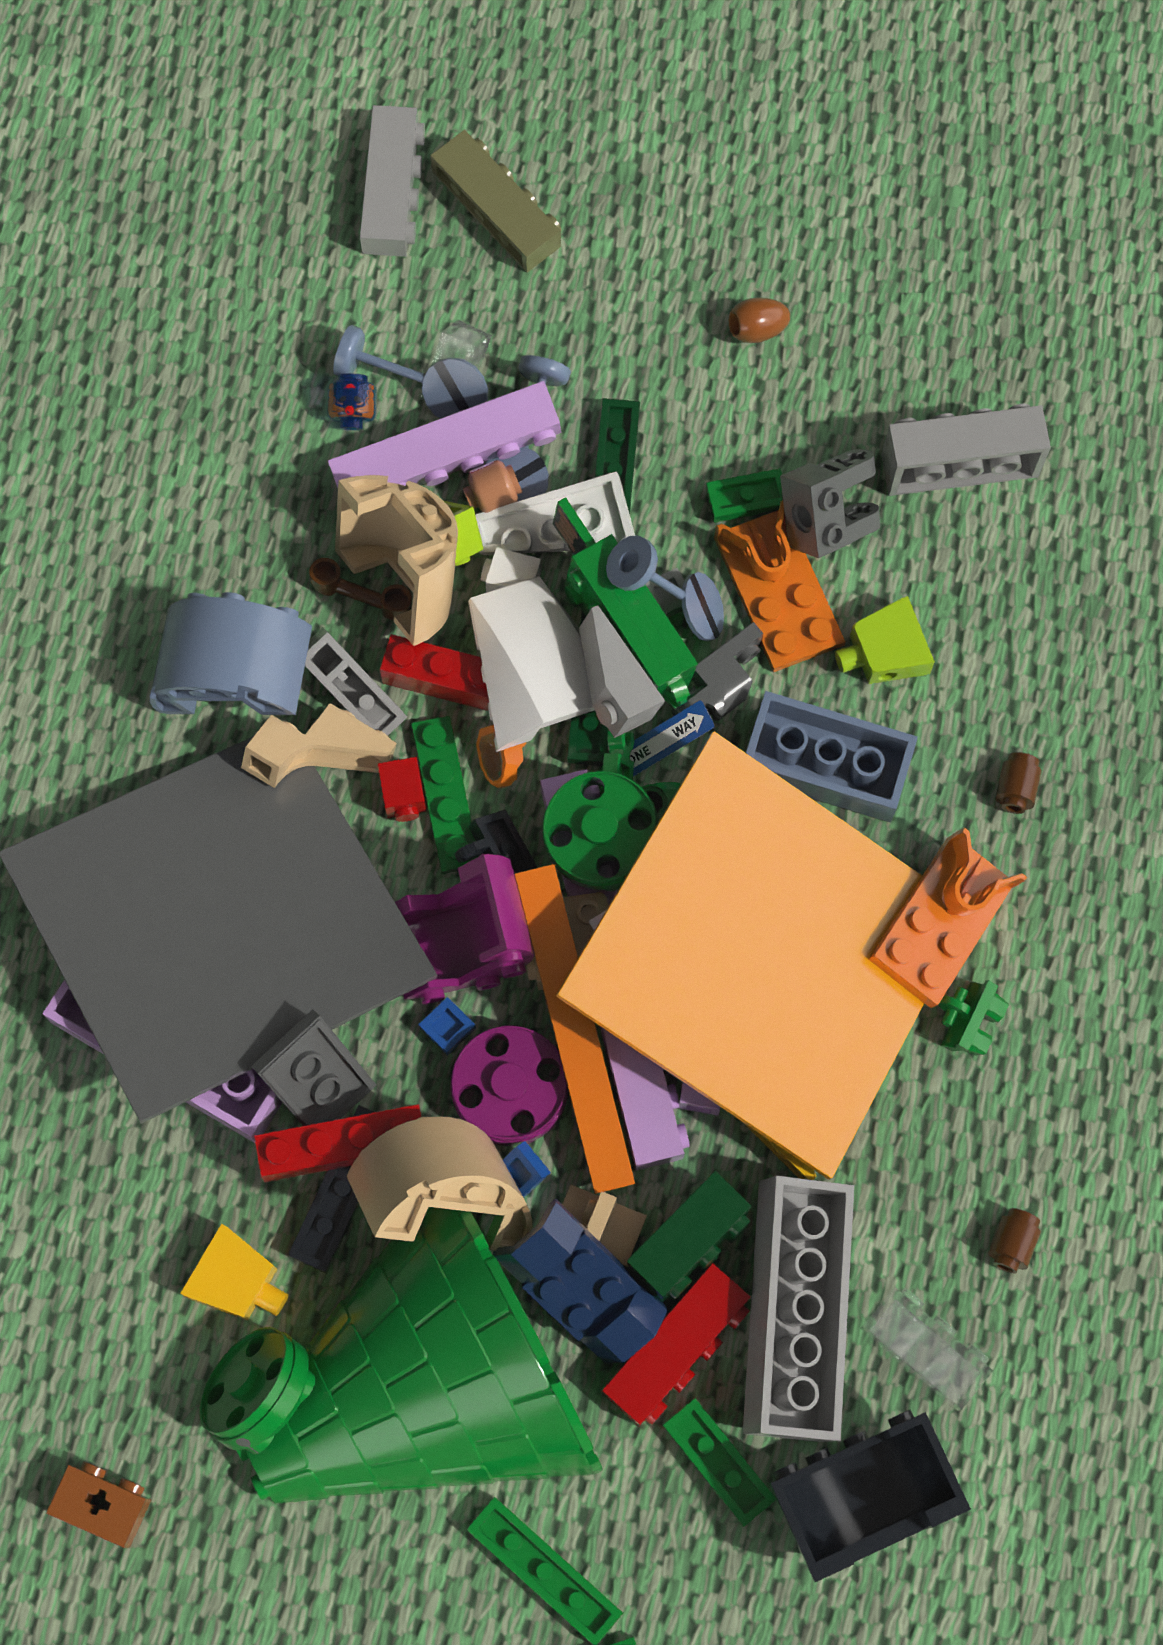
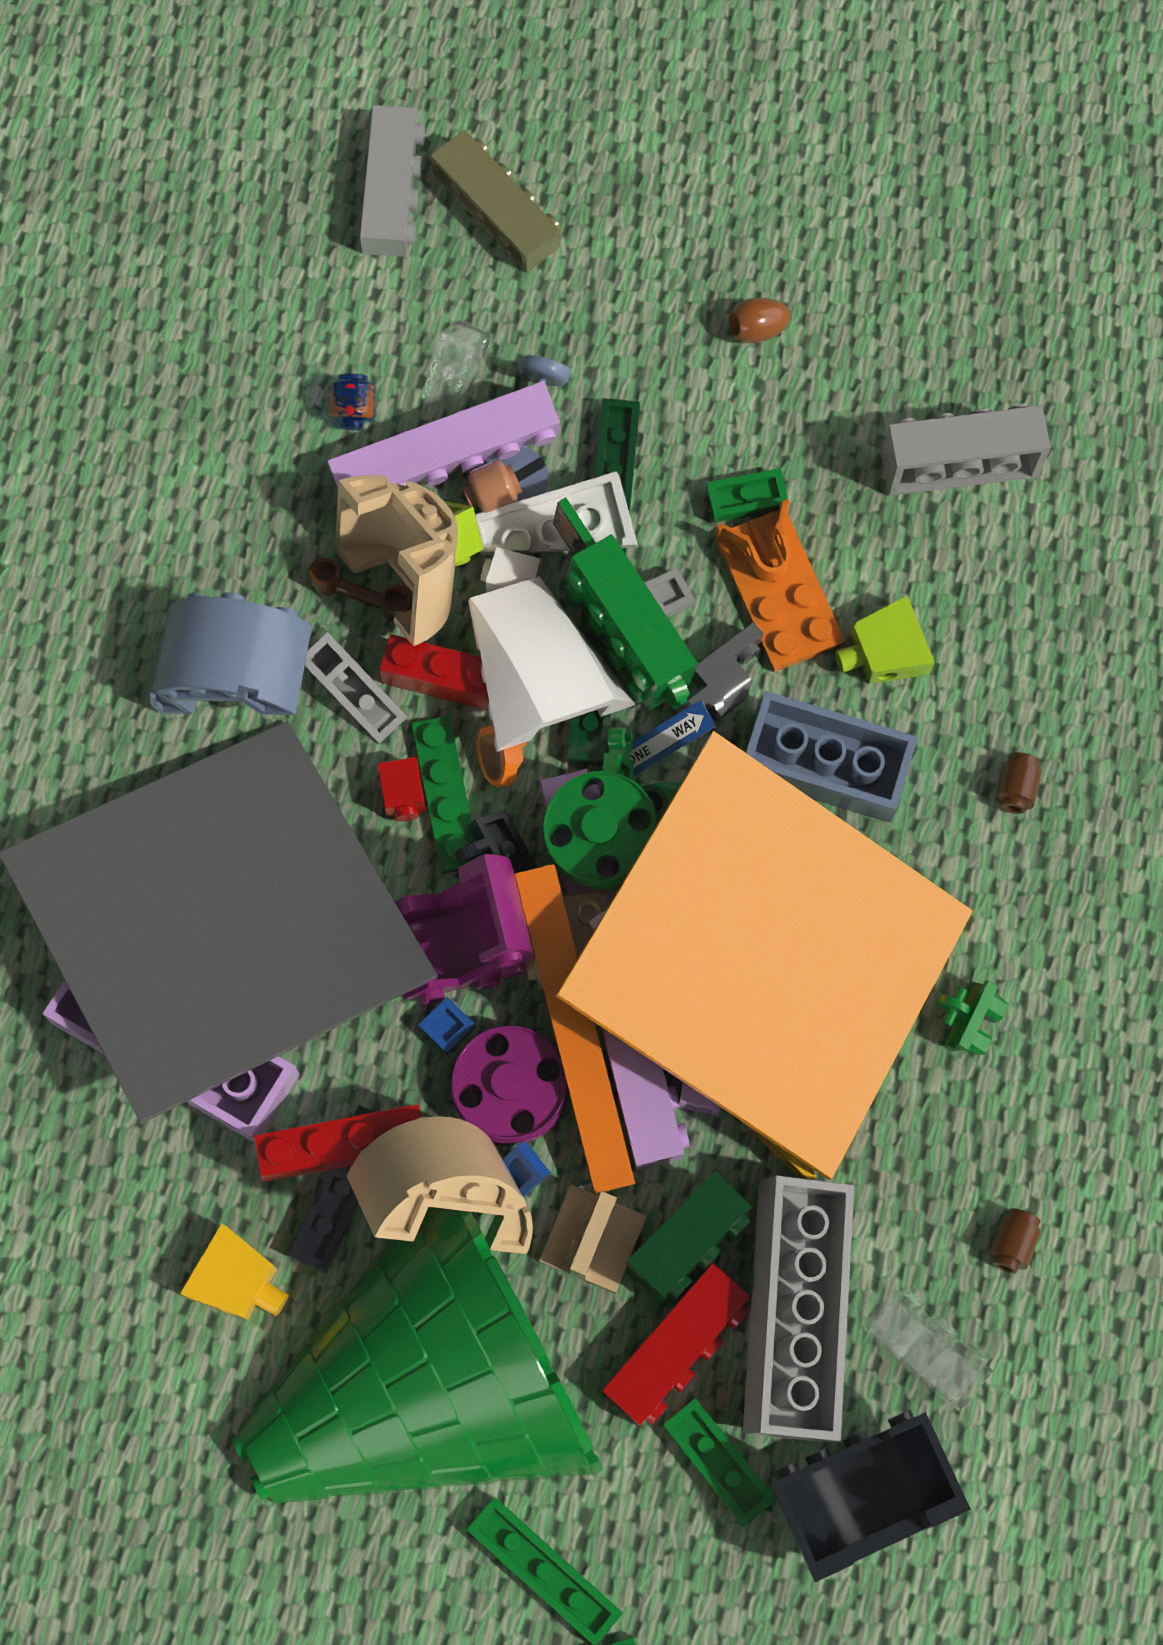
dark orange brick [46,1461,151,1548] -> none
green piece [199,1327,316,1454] -> none
tan arch [241,703,397,788] -> none
dark grey tile [251,1009,376,1126] -> none
sand blue piece [333,325,488,419] -> none
dark blue piece [492,1198,668,1364] -> none
light grey slope [579,605,665,738] -> none
sand blue piece [606,535,724,641] -> none
dark grey brick [780,449,881,559] -> none
orange plate [868,828,1027,1008] -> none

